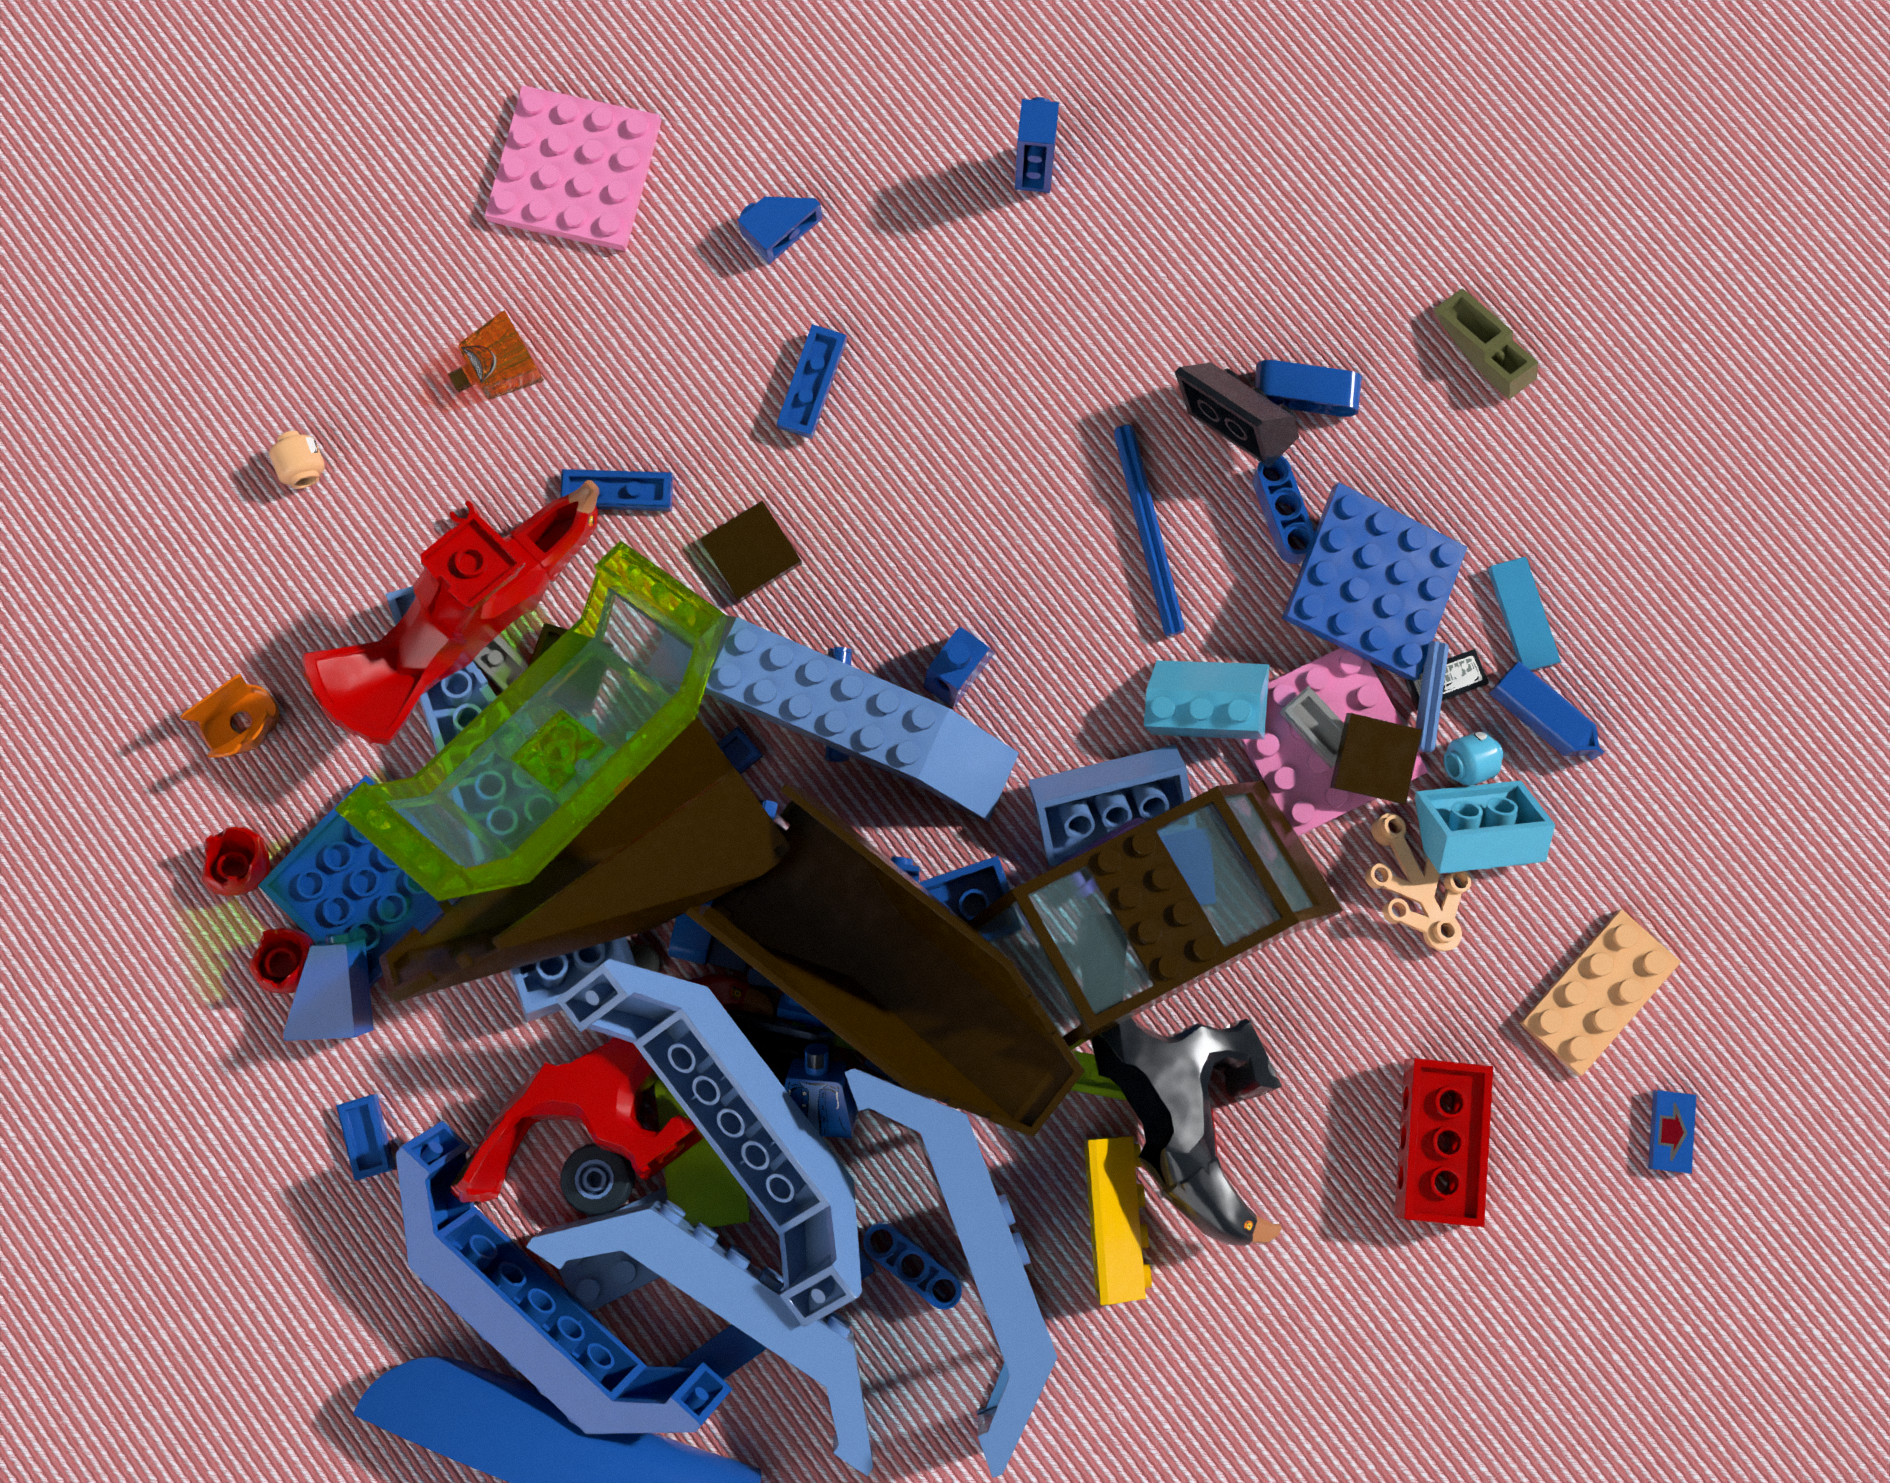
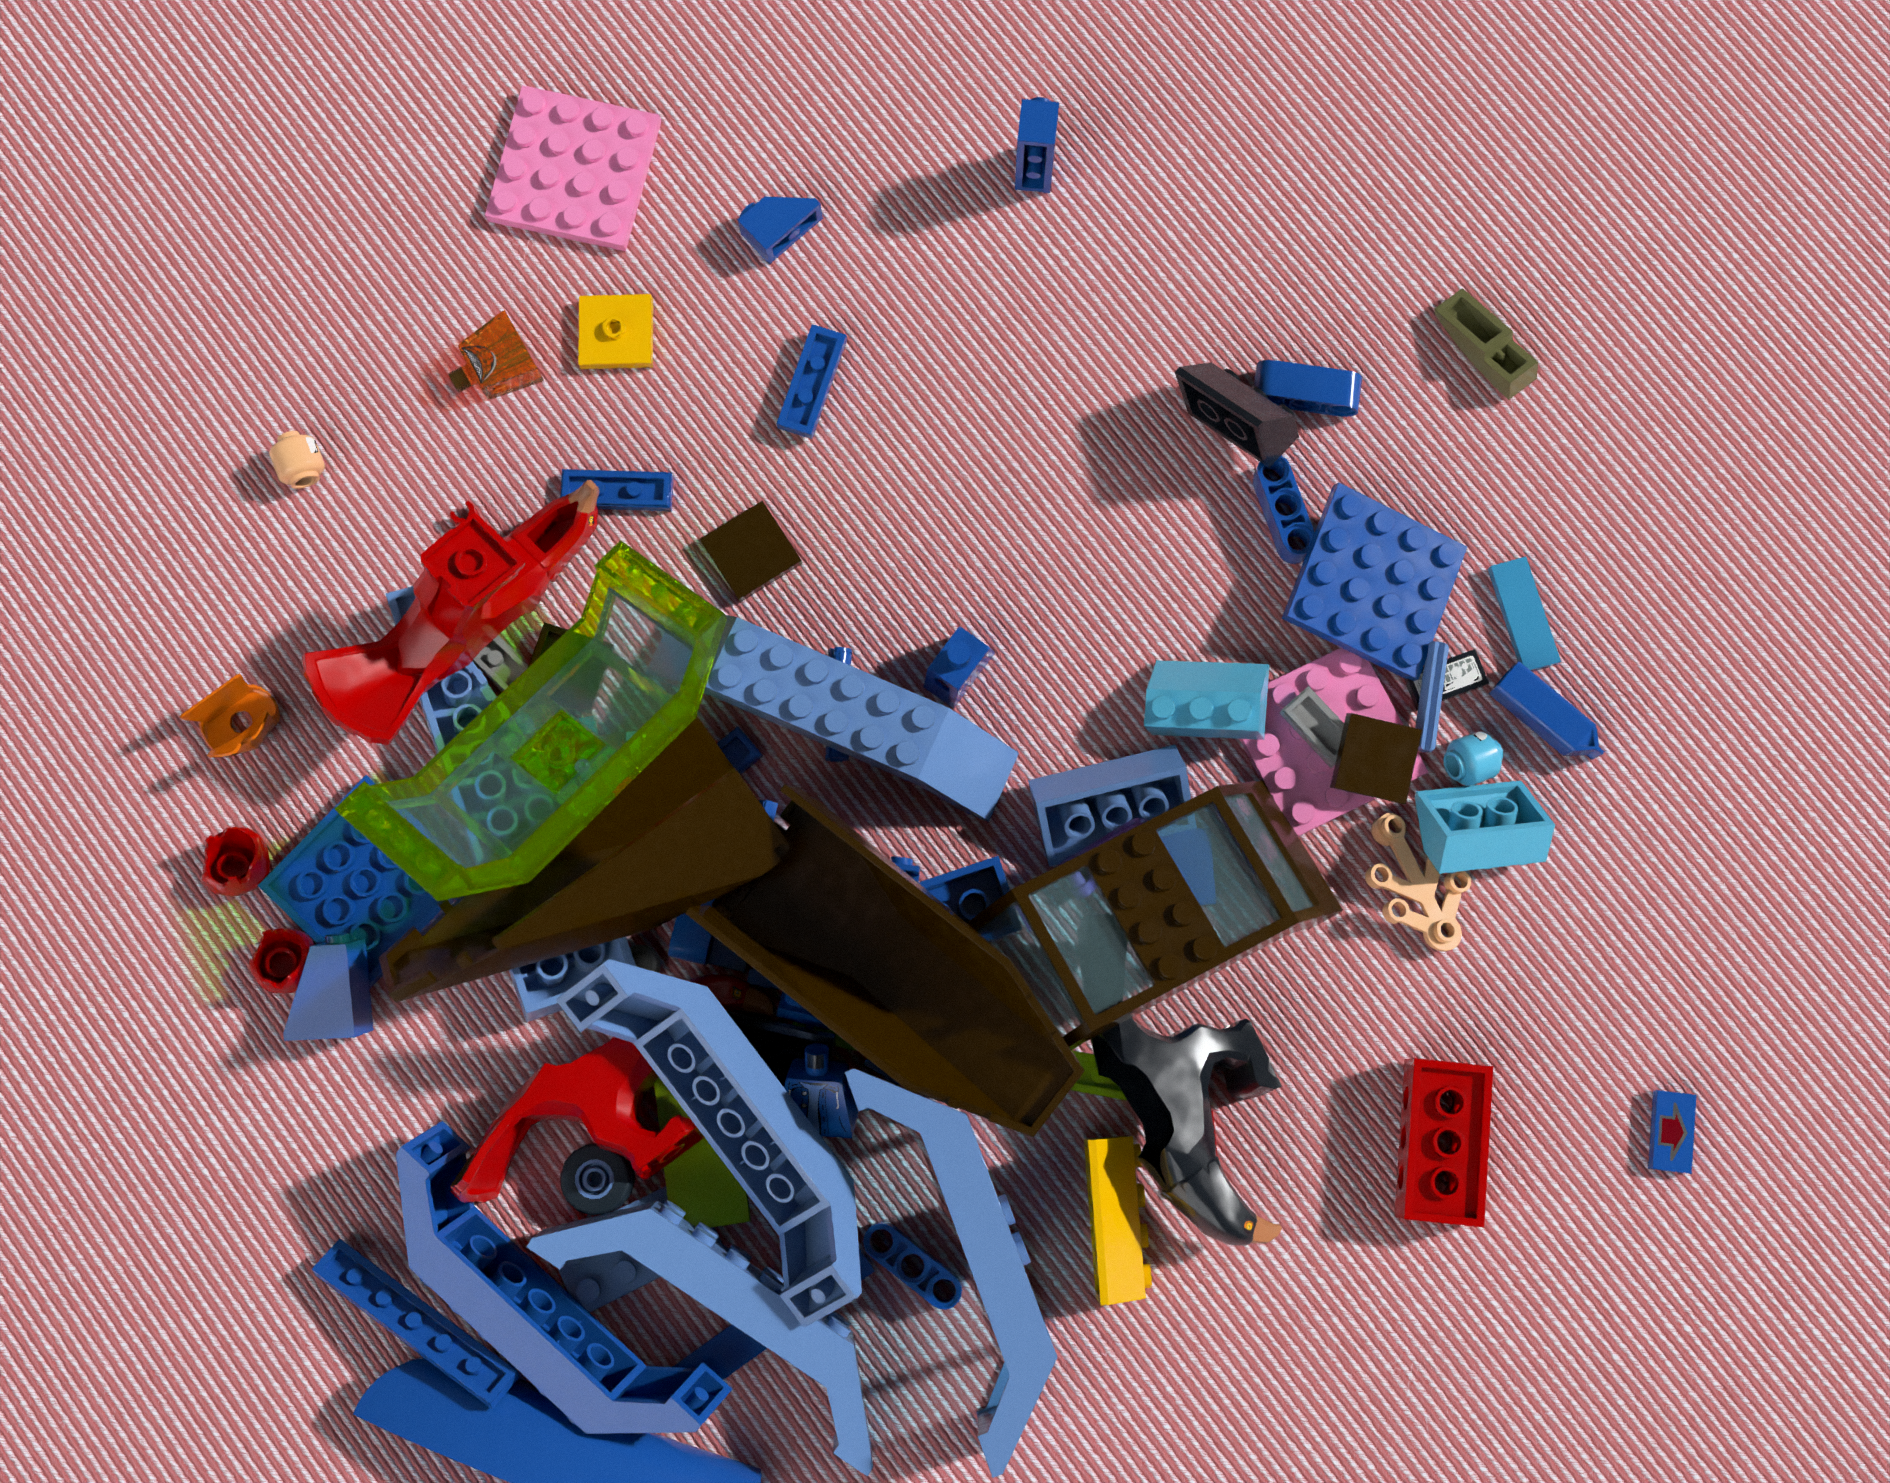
blue tile [336,1094,396,1181] -> none
blue axle [1114,424,1185,636] -> none
light nougat plate [1519,910,1681,1076] -> none
none -> blue plate [312,1238,520,1410]
none -> yellow plate [578,294,653,369]

